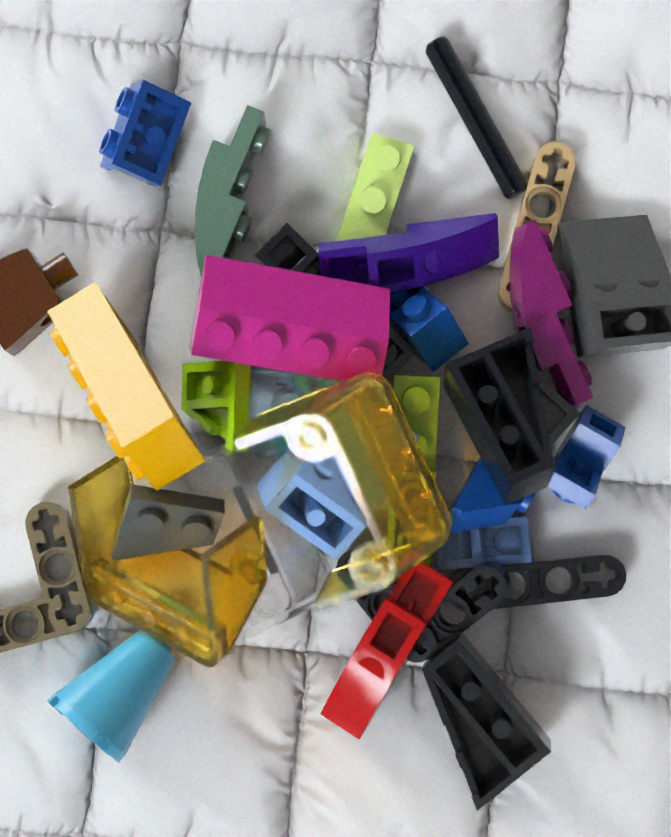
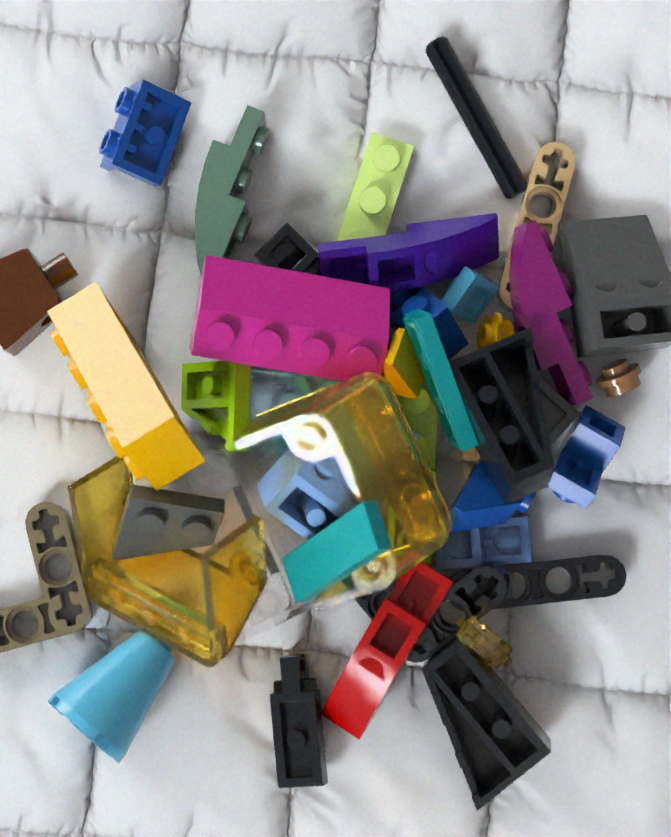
none -> black hinge [270,654,328,788]
none -> teal tile [282,501,392,603]
none -> yellow slope [383,327,424,399]
none -> teal tile [402,309,479,451]
none -> medium azure plate [441,266,500,324]
none -> clear yellow axle [456,616,513,668]
none -> yellow plate [476,312,514,349]
none -> medium nougat plate [596,359,641,397]

